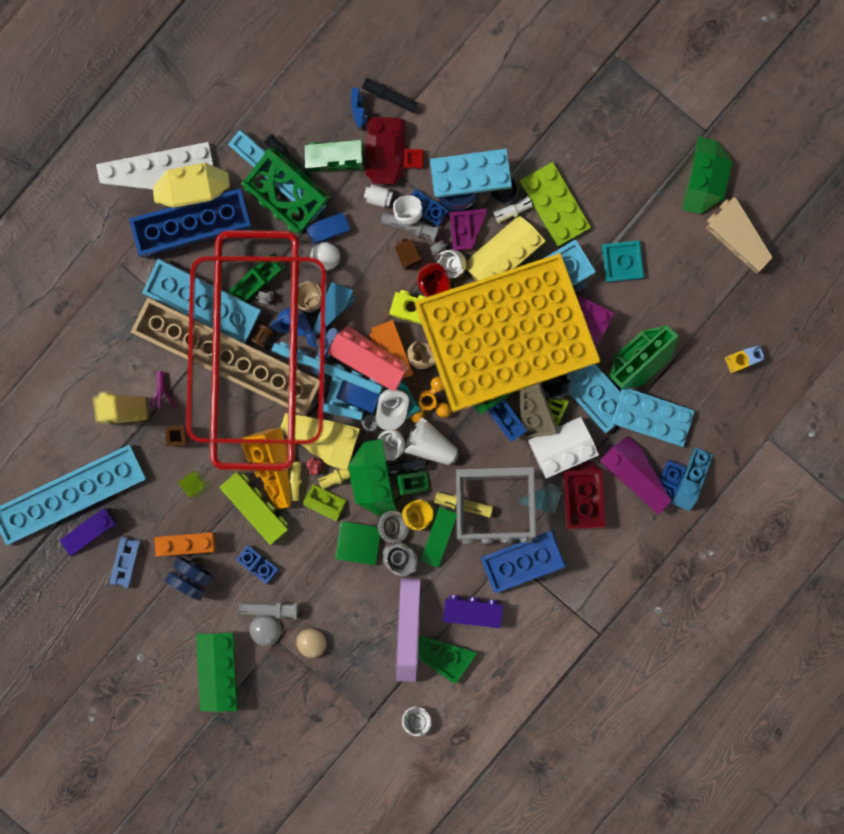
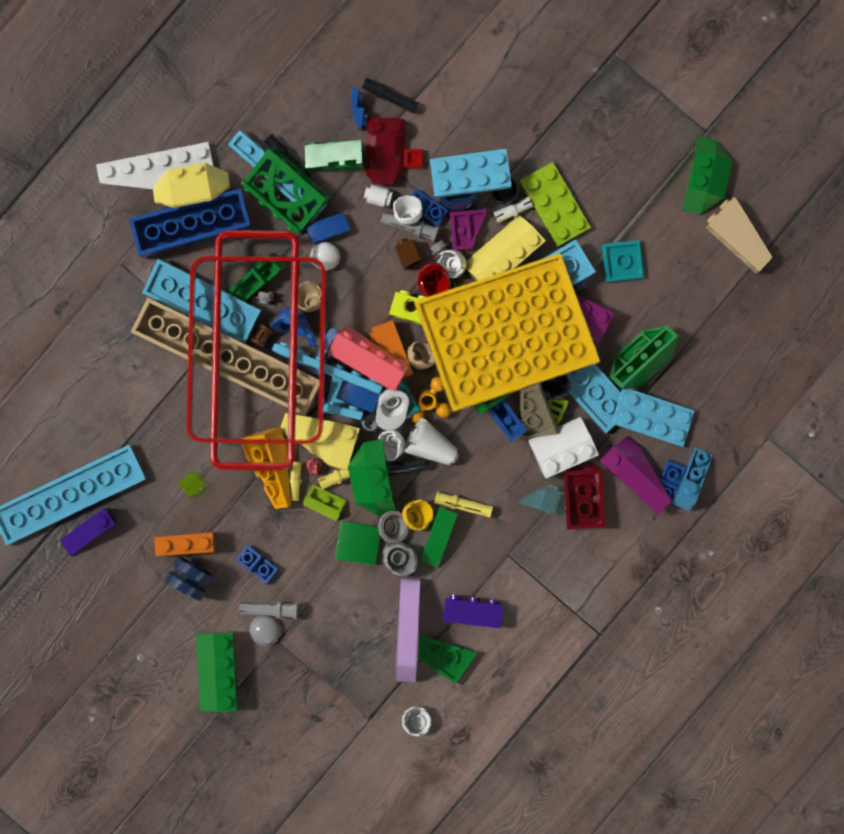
light yellow wedge [94,392,148,425] -> none
medium blue plate [110,536,141,589] -> none
magenta plant [150,371,177,409] -> none
reddish brown brick [165,426,189,447] -> none
lime brick [219,472,289,545] -> none
tan hair [296,628,327,658] -> none
dark azure slope [313,282,355,338] -> none
green slope [397,471,430,495] -> none
light grey window [456,467,536,544] -> none
blue plate [481,529,568,594] -> none
leg [724,345,765,373] -> none

